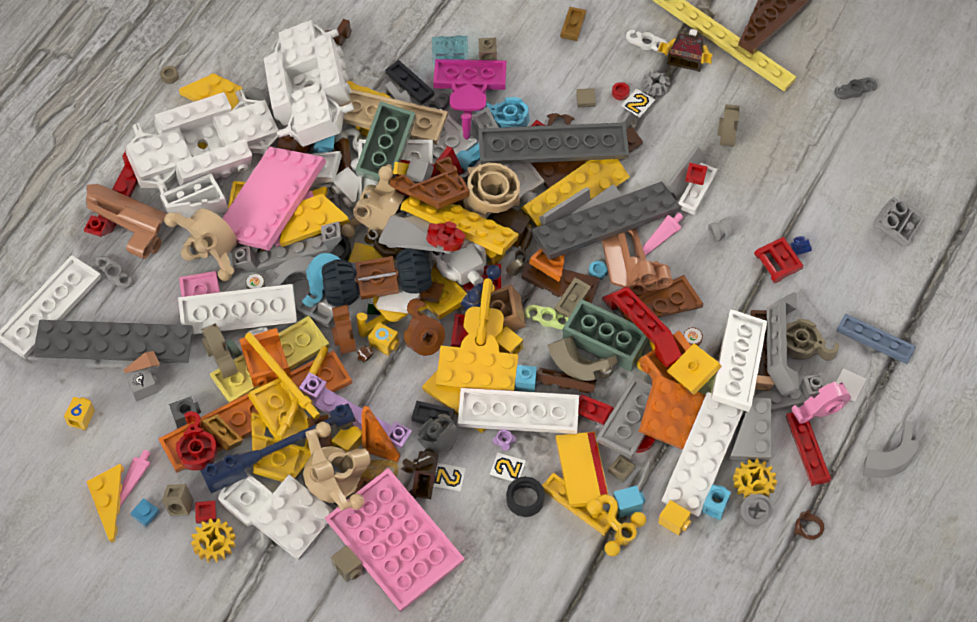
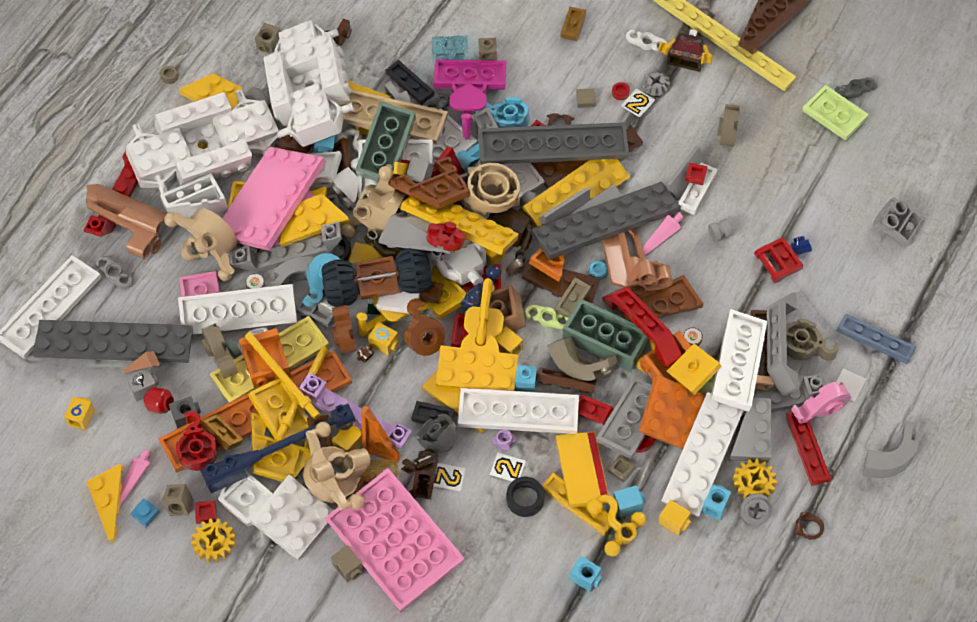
none -> red head [143,387,174,414]
none -> dark tan brick [255,23,281,54]
none -> medium azure brick [569,556,603,592]
none -> yellowish green plate [802,85,869,141]

